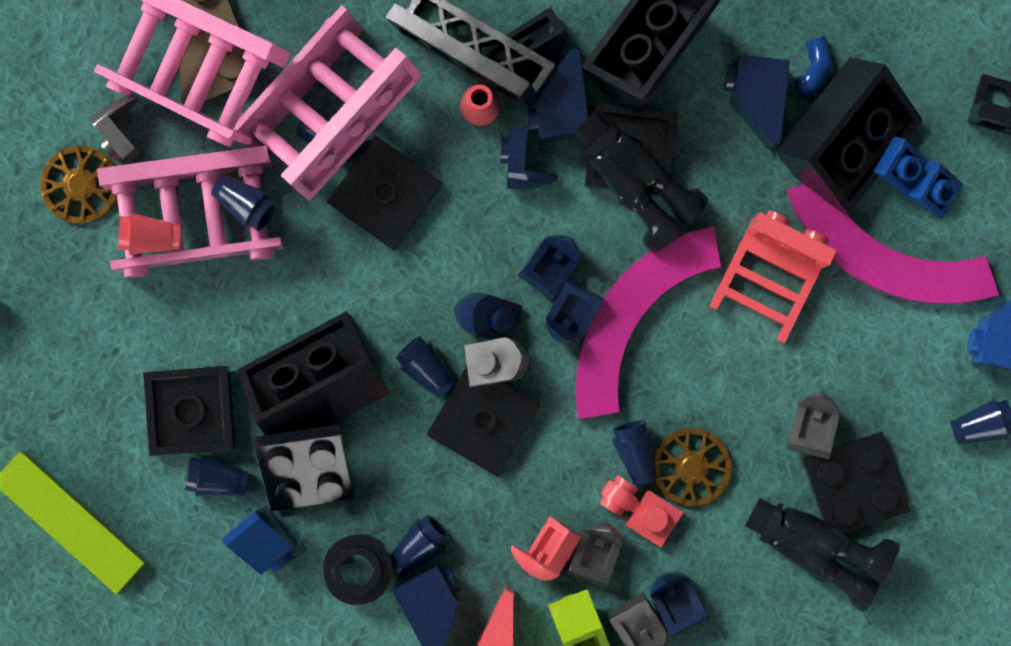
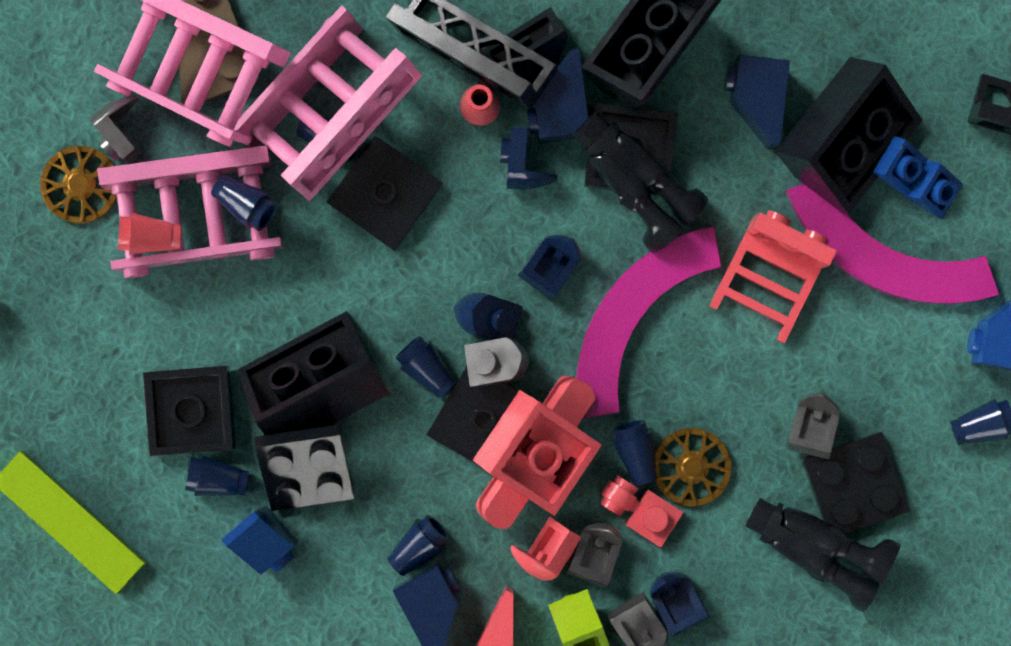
black piece [322,534,393,605] -> none
dark blue plate [545,278,605,344] -> none
blue arm [795,36,834,97] -> none
none -> coral brick [472,376,602,529]

